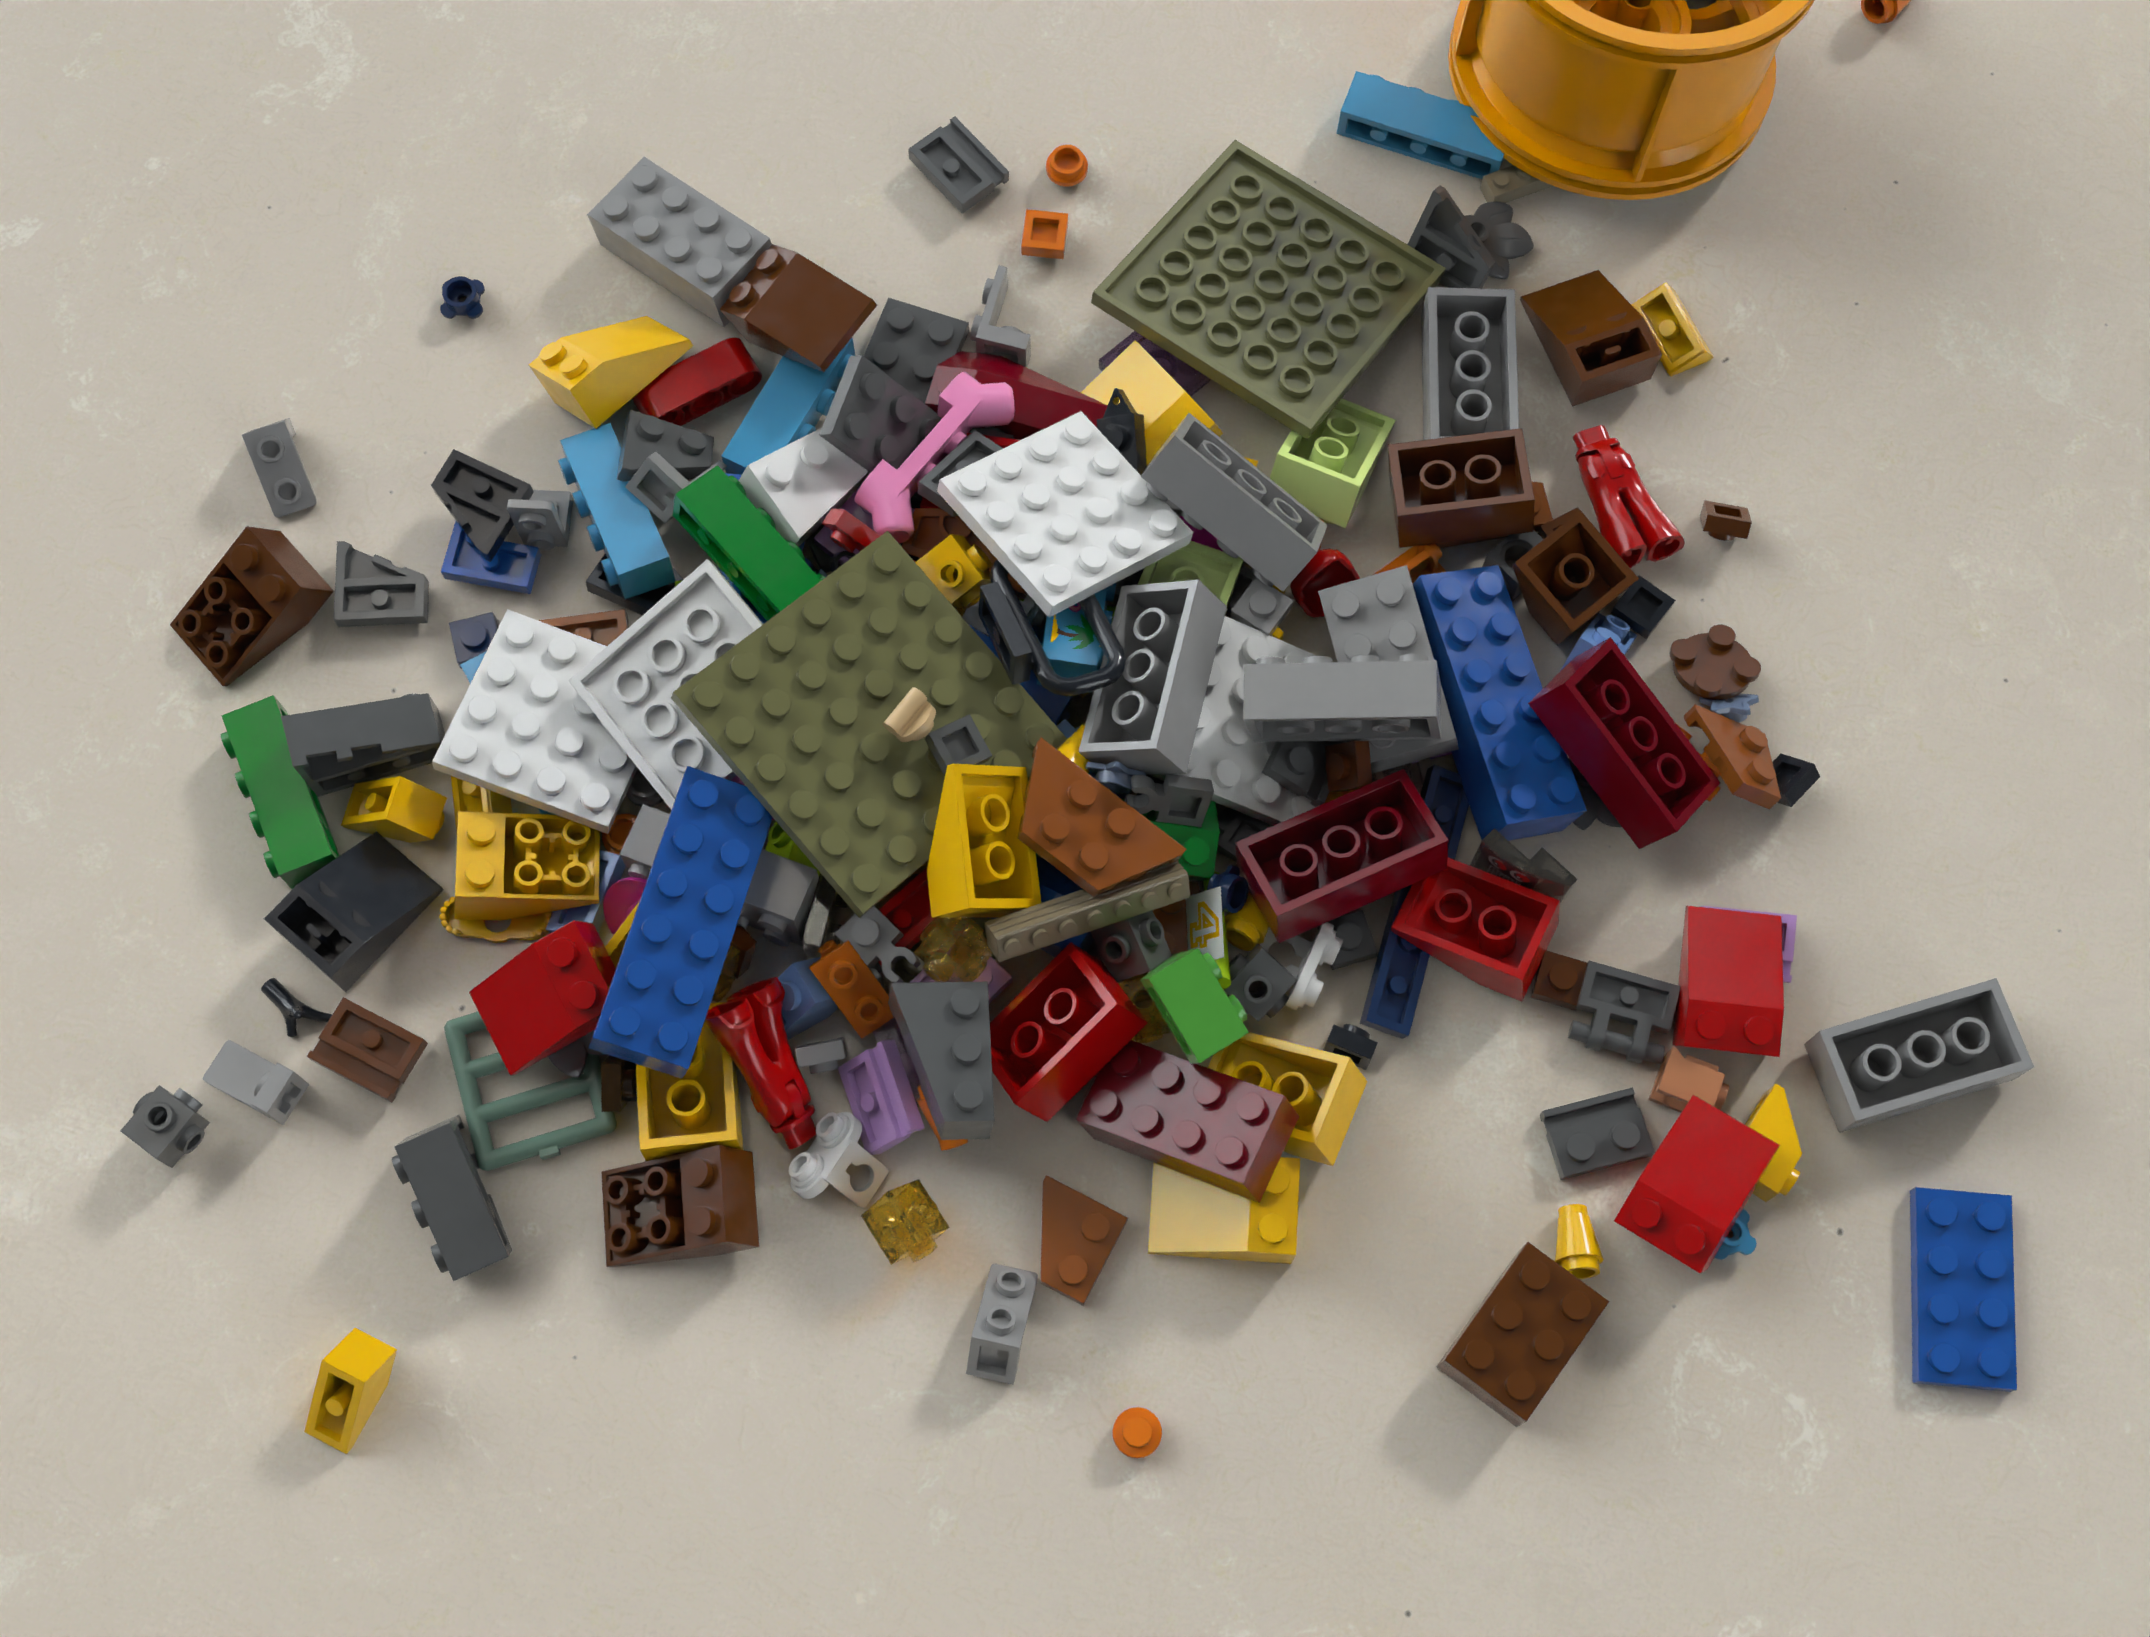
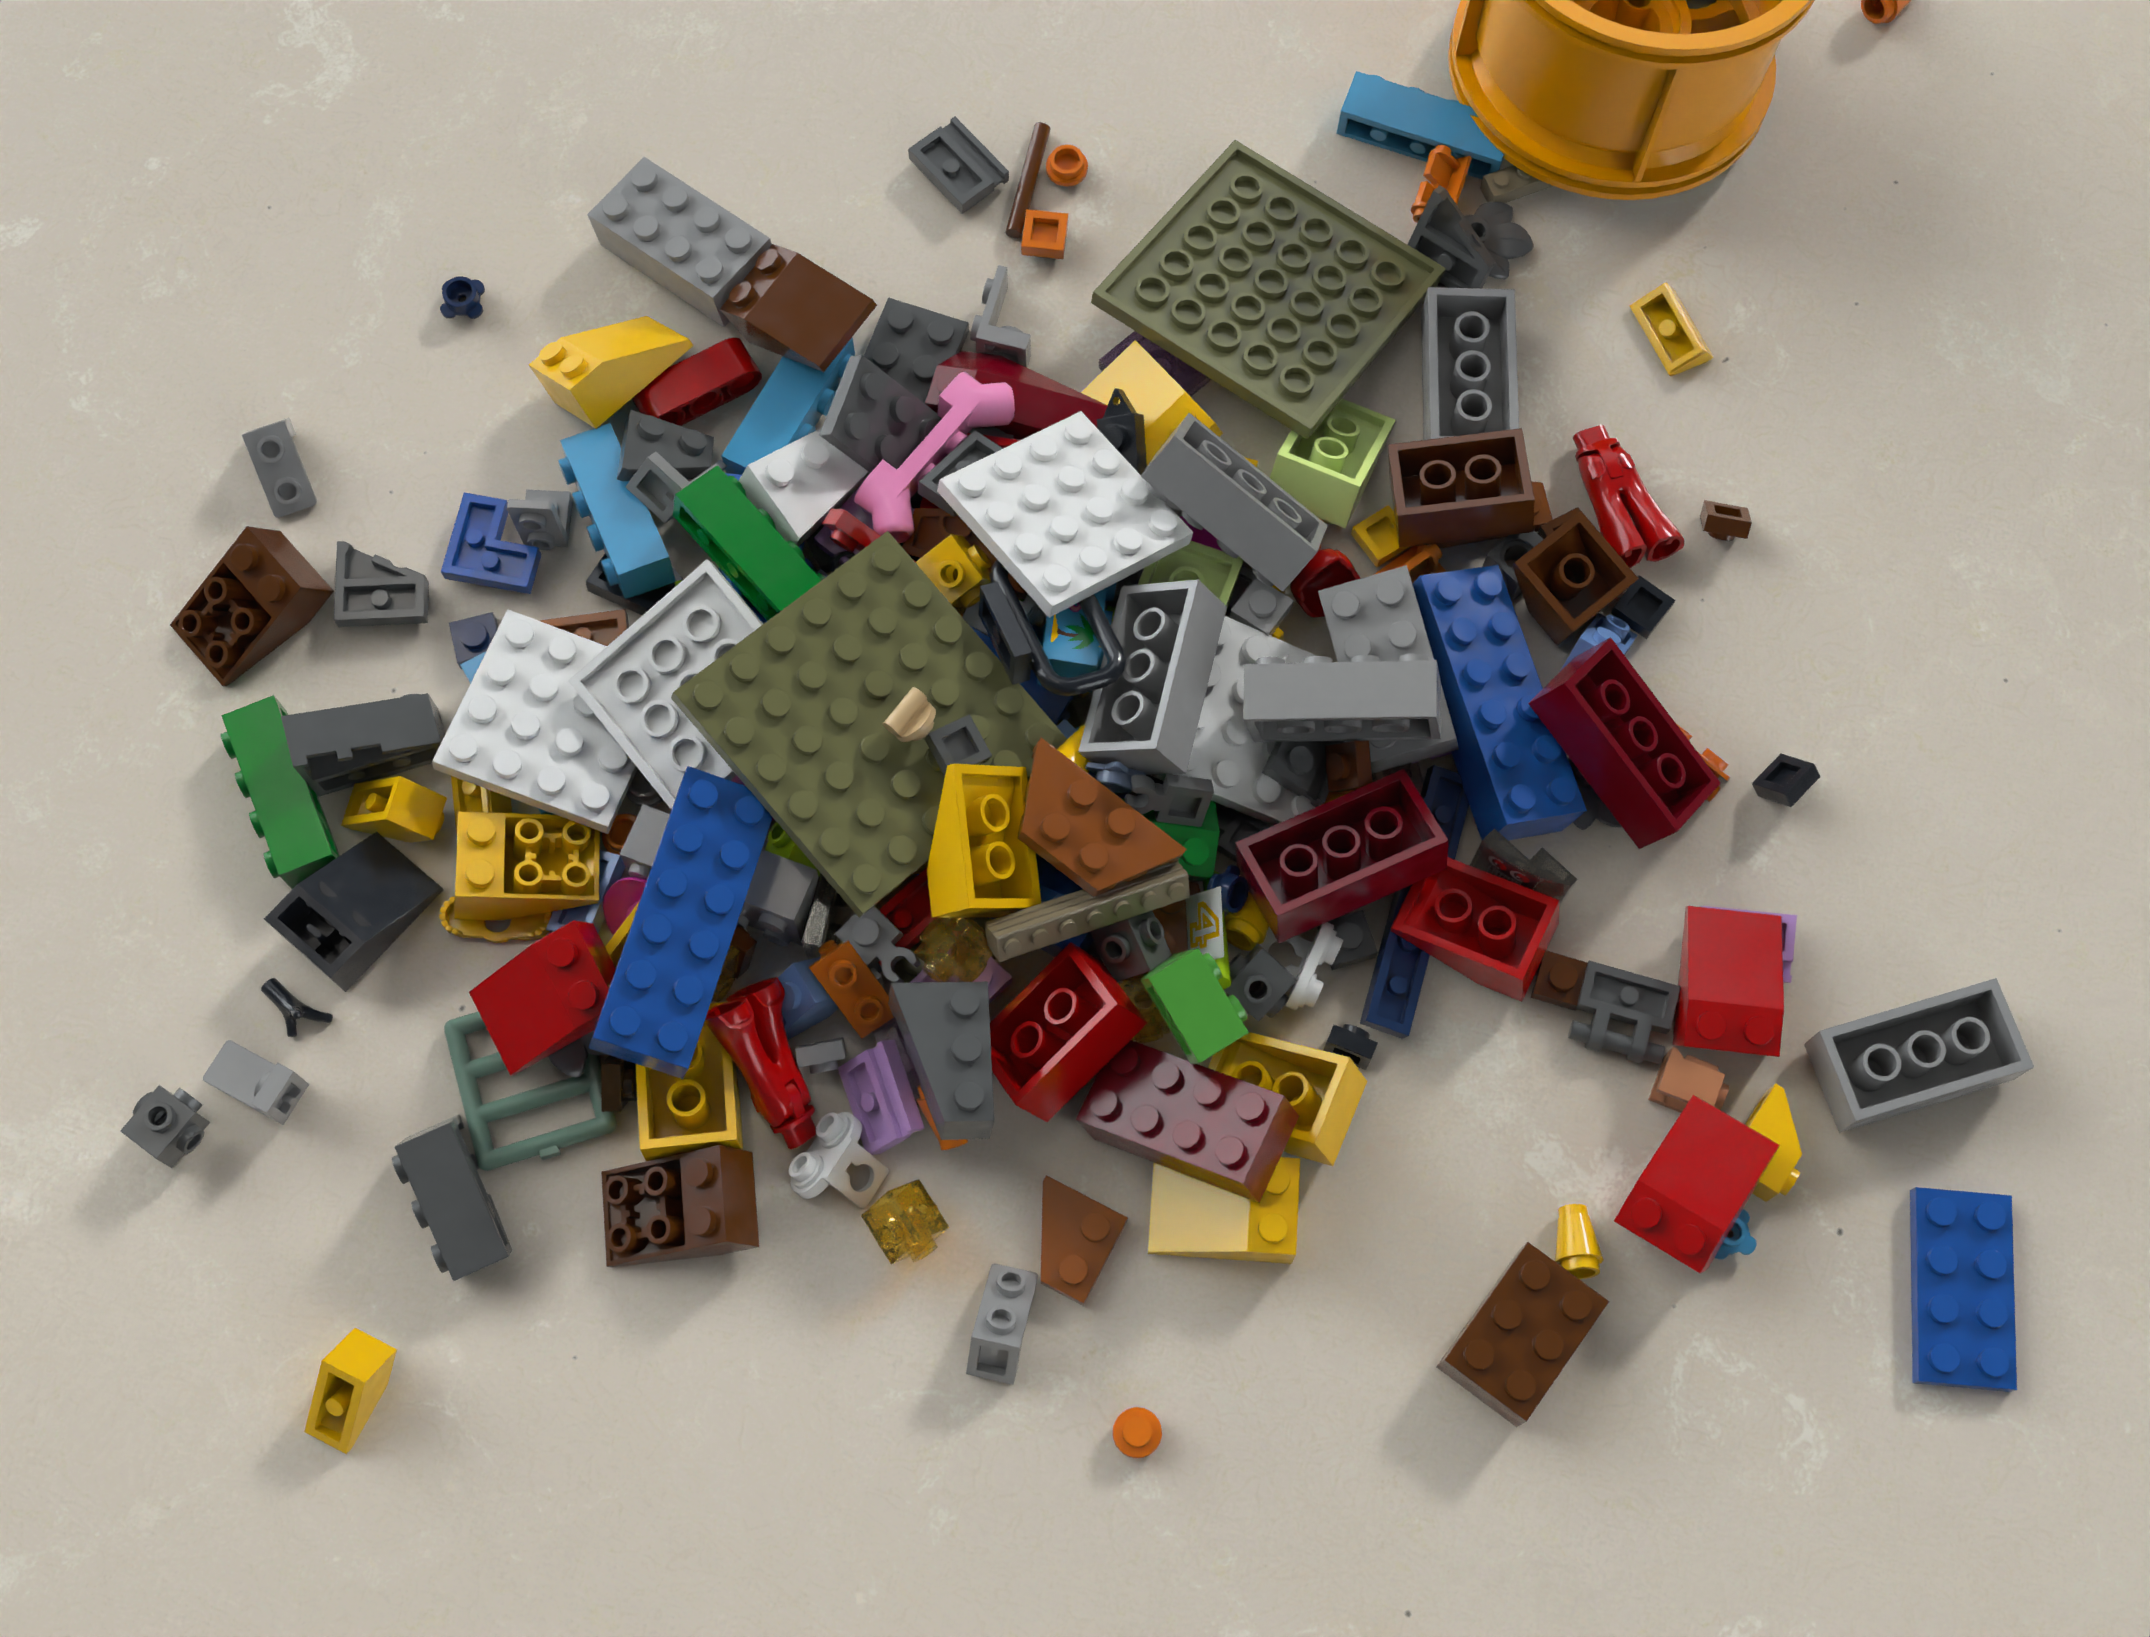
reddish brown plate [307,997,428,1103] -> none
black wing [431,449,534,562] -> none
reddish brown slope [1520,270,1662,407] -> none
dark grey plate [1540,1087,1655,1180] -> none
reddish brown piece [1669,624,1761,700] -> none
dark orange wing [1684,704,1781,810] -> none
sand blue plate [1699,694,1759,722] -> none
none -> reddish brown bar [1005,122,1051,239]
none -> yellow plate [1351,505,1409,568]
none -> orange hinge [1411,145,1472,223]

